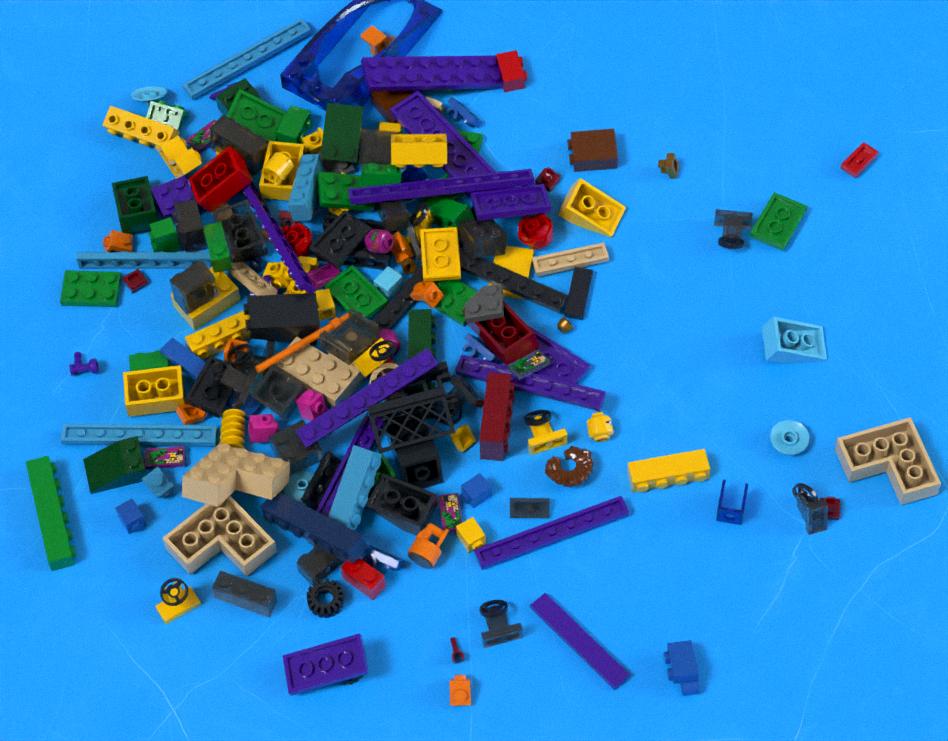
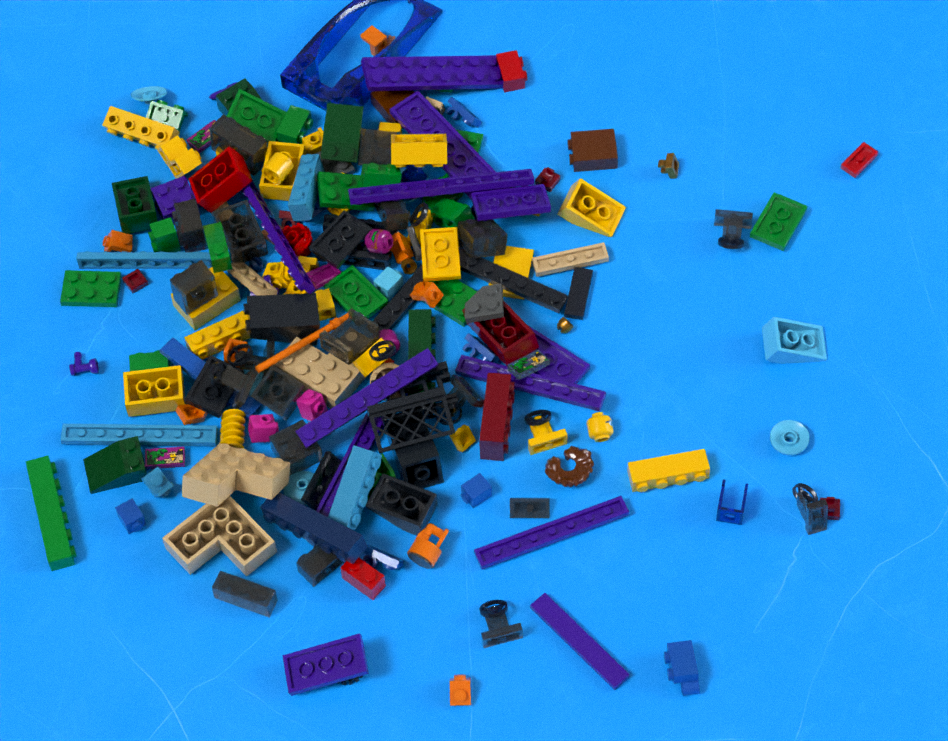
yellow piece [155,578,201,624] -> none
dark azure plate [182,18,312,100] -> none
black tyre [307,578,344,618] -> none
tile [438,493,462,533] -> none
dark red hand [450,637,464,664] -> none
yellow brick [456,517,486,553] -> none
red cone [517,213,553,250] -> none
tan brick [835,417,941,505] -> none

